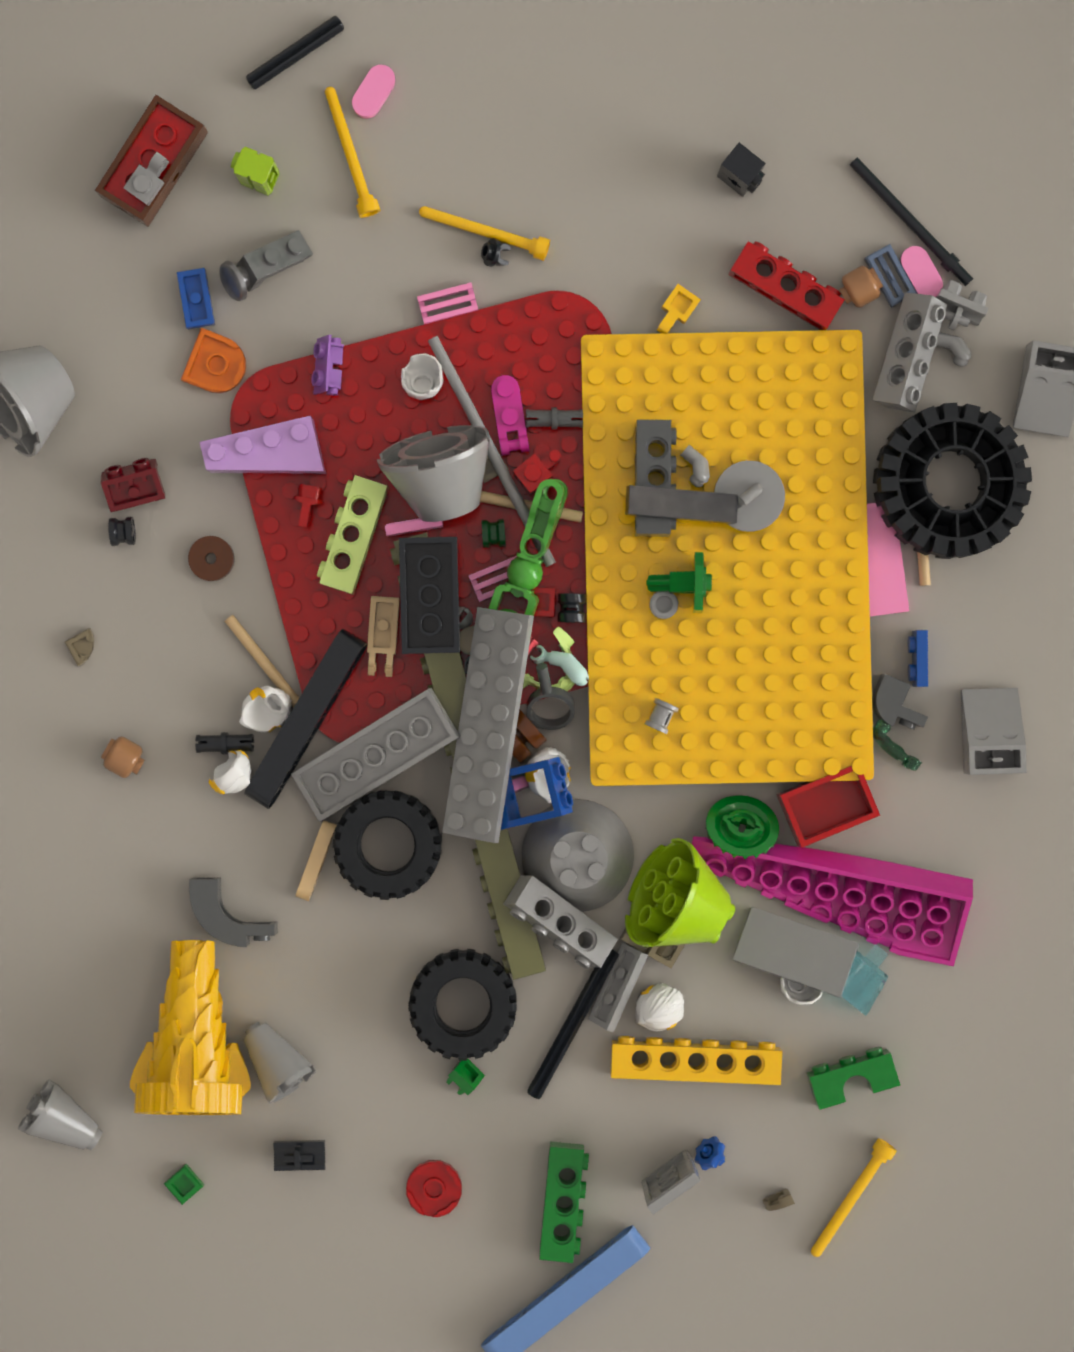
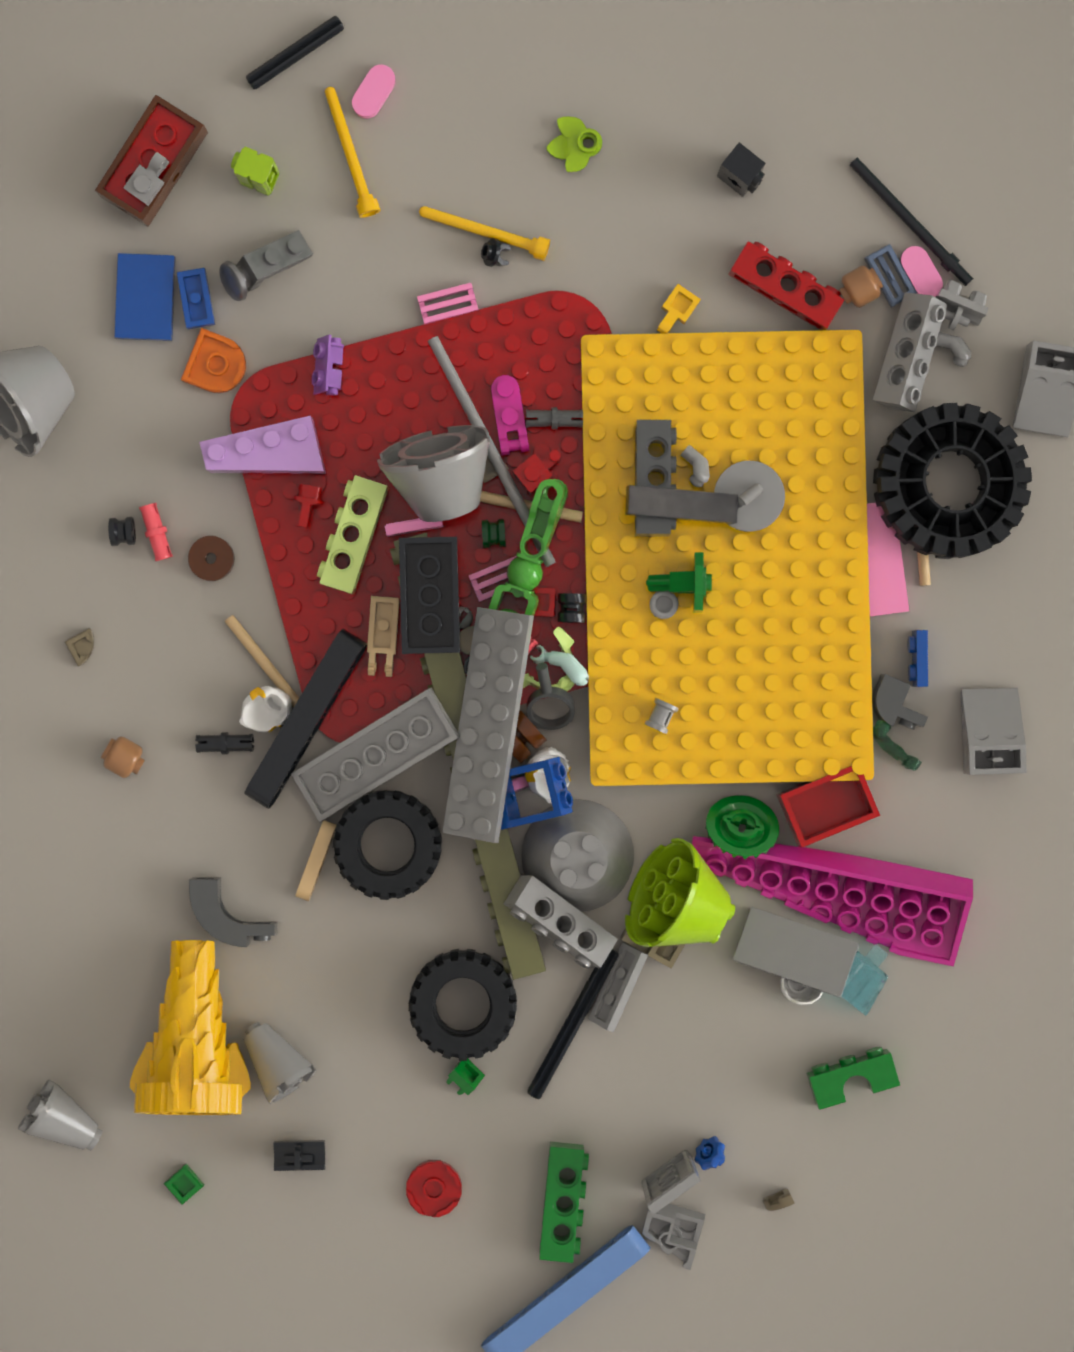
dark red bracket [101,458,165,512] -> none
white hair [208,750,252,795] -> none
white hair [401,353,443,400] -> none
yellow brick [610,1036,782,1085] -> none
white hair [635,983,684,1031] -> none
yellow piece [811,1138,897,1257] -> none
none -> blue tile [115,253,175,341]
none -> coral pin [139,503,173,561]
none -> lime plate [546,116,602,172]
none -> light grey slope [642,1204,706,1270]

